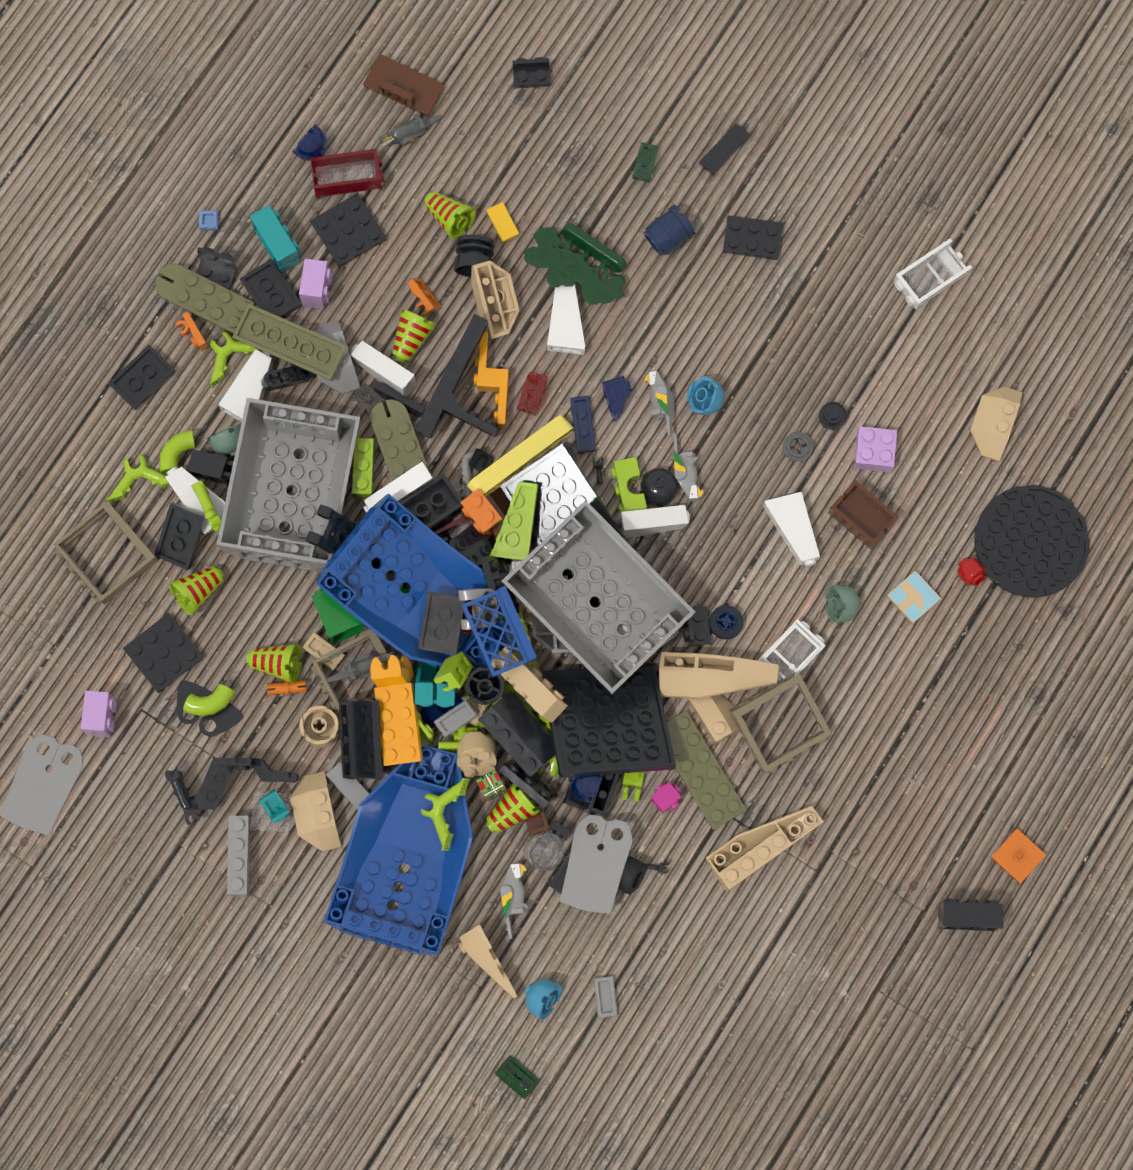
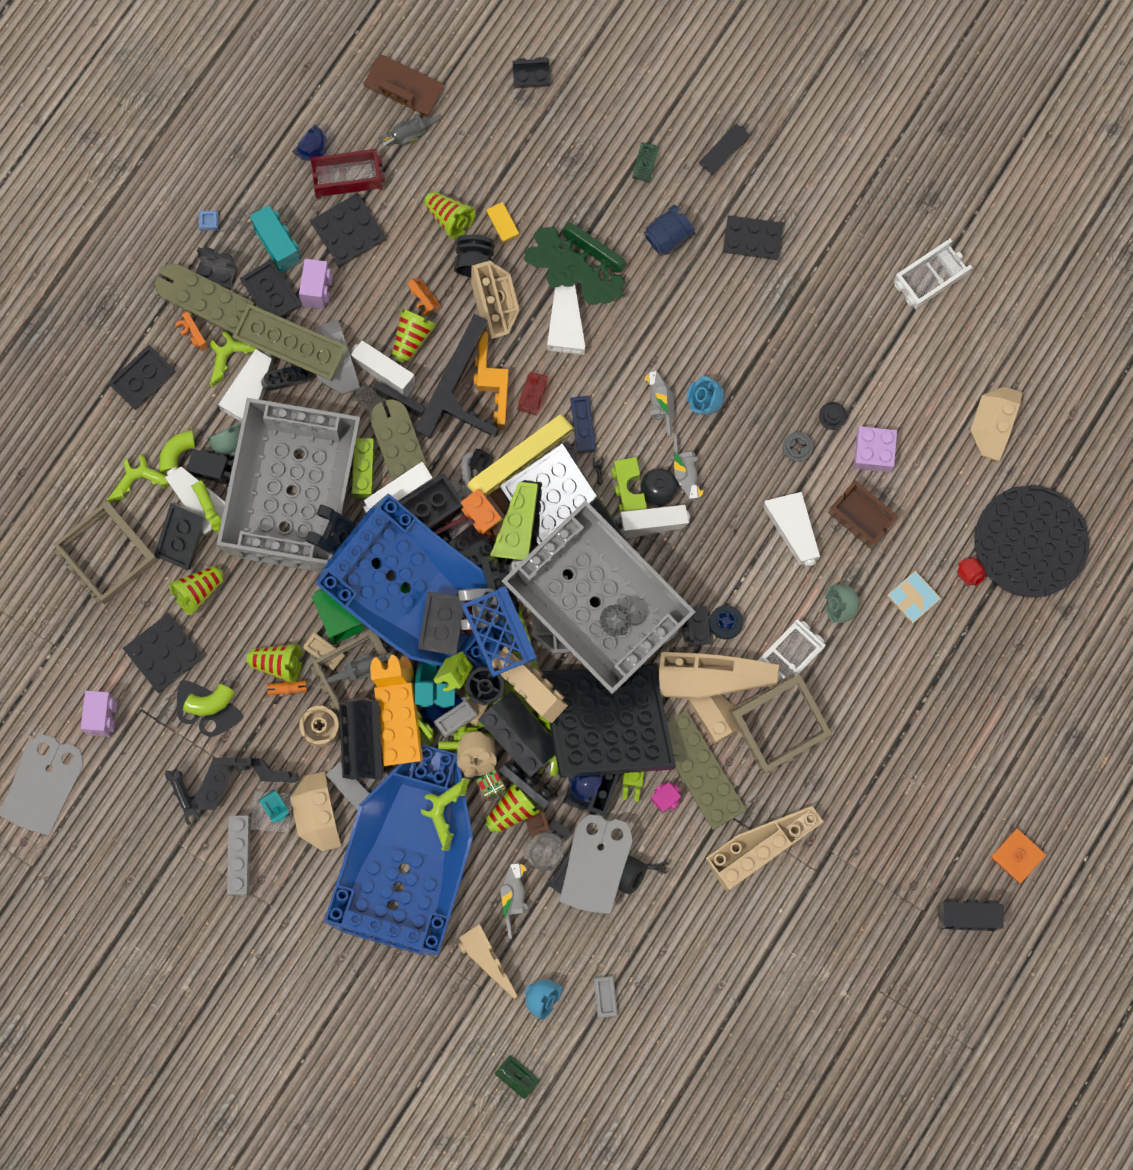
clear blue slope [602,376,632,422] -> none
none -> dark grey gear [600,604,631,636]

